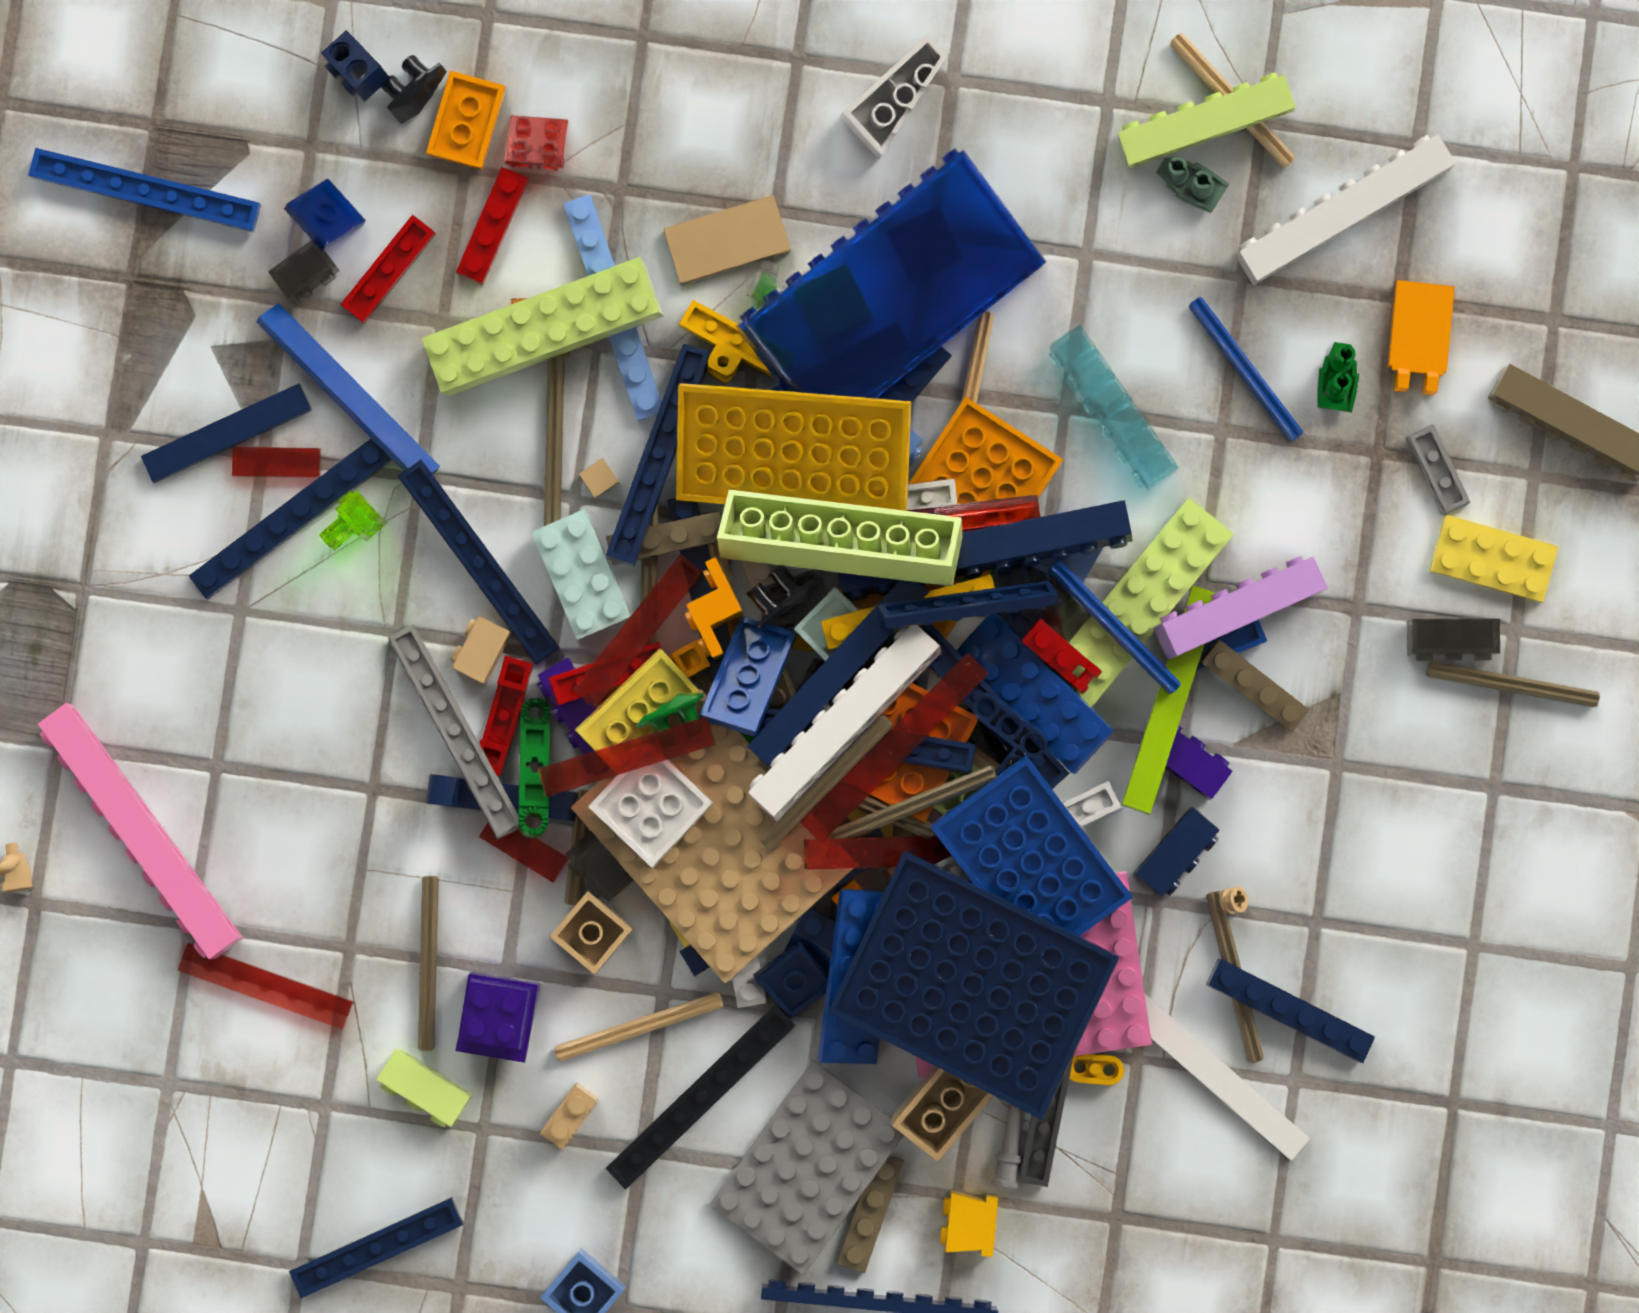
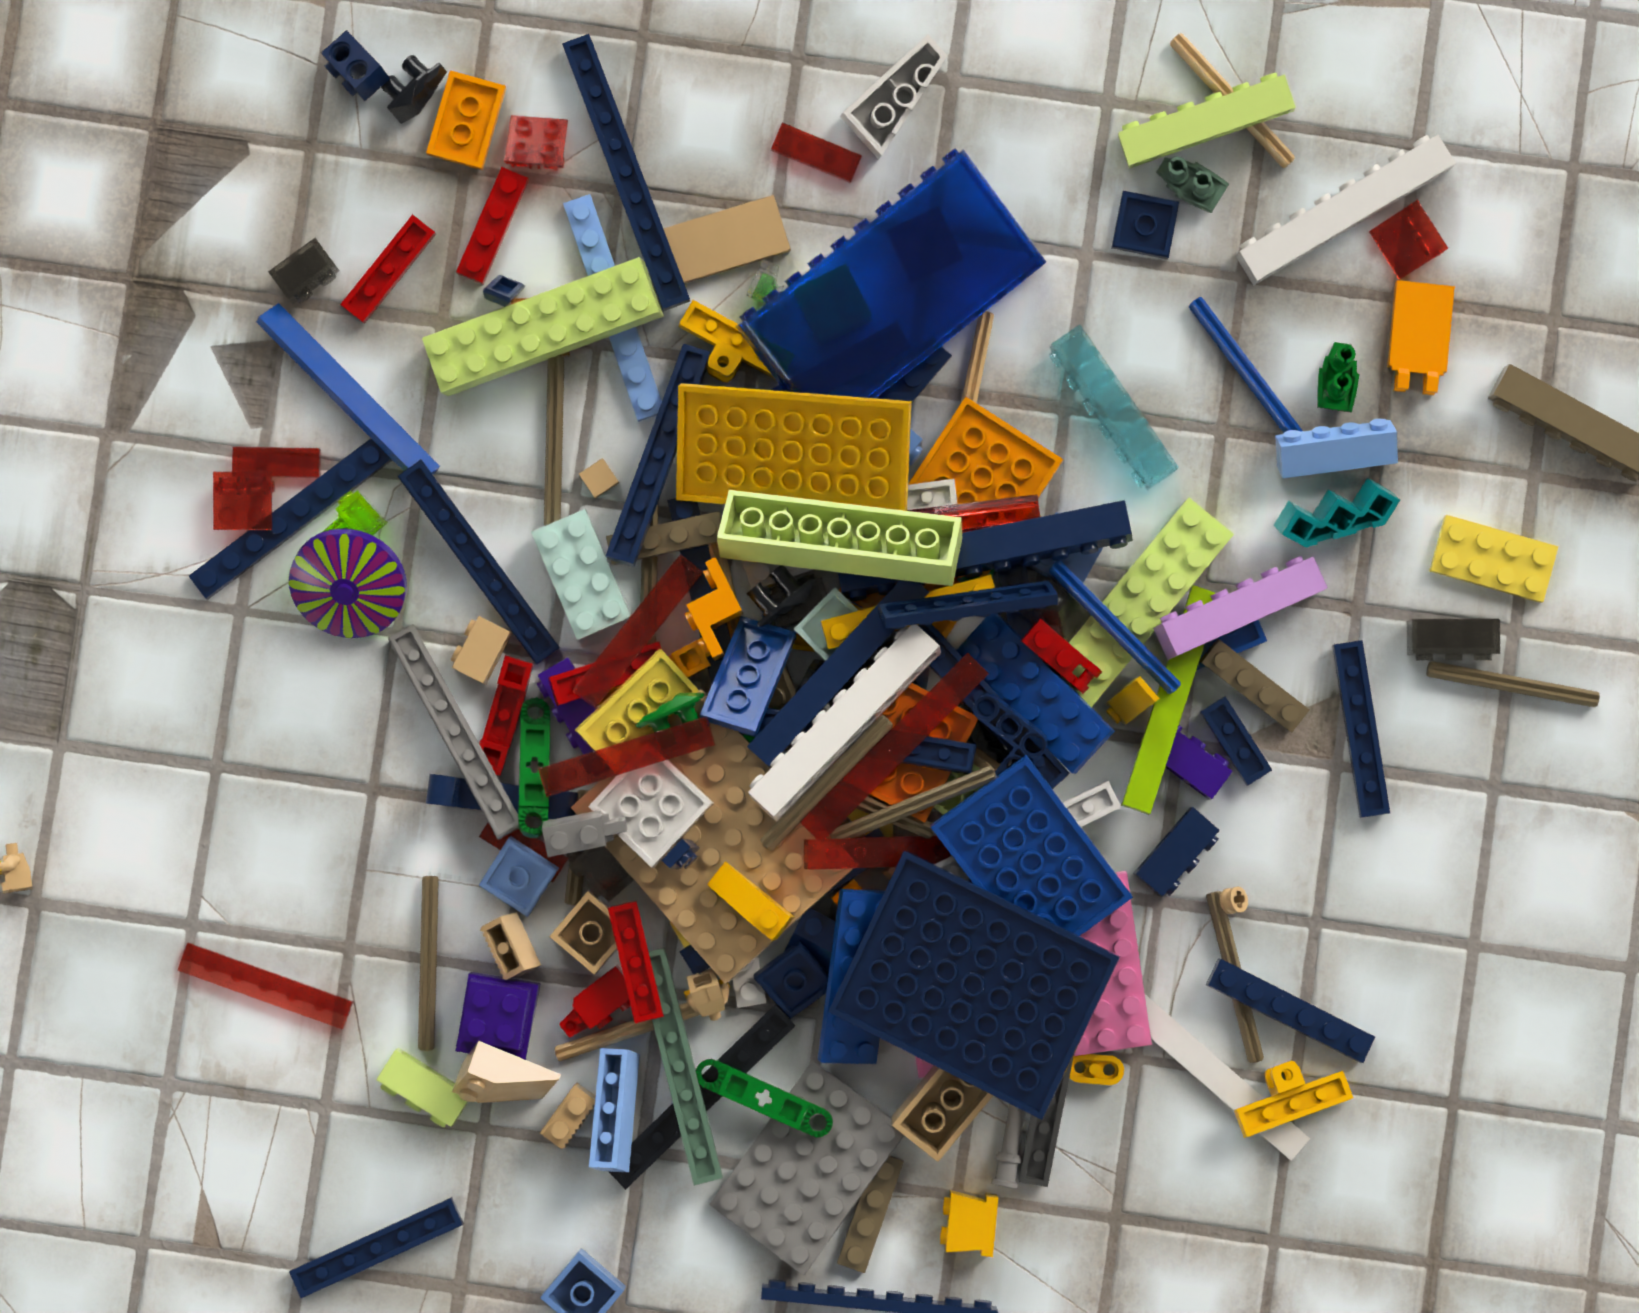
blue plate [28,148,261,232] -> none
bright pink brick [38,703,243,959] -> none
dark blue tile [141,383,313,483] -> none
clear blue tile [284,178,366,252] -> none
light grey tile [1405,424,1471,515] -> none
none -> clear red hinge [213,471,275,530]
none -> dish [289,529,407,638]
none -> tan slope [452,1041,561,1103]
none -> light blue tile [479,836,559,917]
none -> tan brick [480,912,541,980]
none -> dark blue tile [483,275,525,307]
none -> light grey hinge [542,811,627,857]
none -> red hinge [559,965,631,1038]
none -> dark blue plate [562,34,690,311]
none -> light blue brick [589,1048,640,1172]
none -> red plate [607,900,664,1023]
none -> sand green plate [649,948,723,1186]
none -> dark blue plate [661,839,700,869]
none -> tan piece [684,968,730,1021]
none -> green piece [696,1059,833,1137]
none -> yellow slope [707,861,795,941]
none -> clear red tile [771,122,862,184]
none -> yellow slope [1105,676,1160,725]
none -> dark blue tile [1111,191,1180,260]
none -> dark blue plate [1200,696,1272,786]
none -> yellow plate [1234,1060,1353,1138]
none -> teal brick [1274,478,1400,548]
none -> light blue brick [1275,419,1398,478]
none -> dark blue plate [1332,640,1390,818]
none -> clear red hinge [1369,199,1449,280]

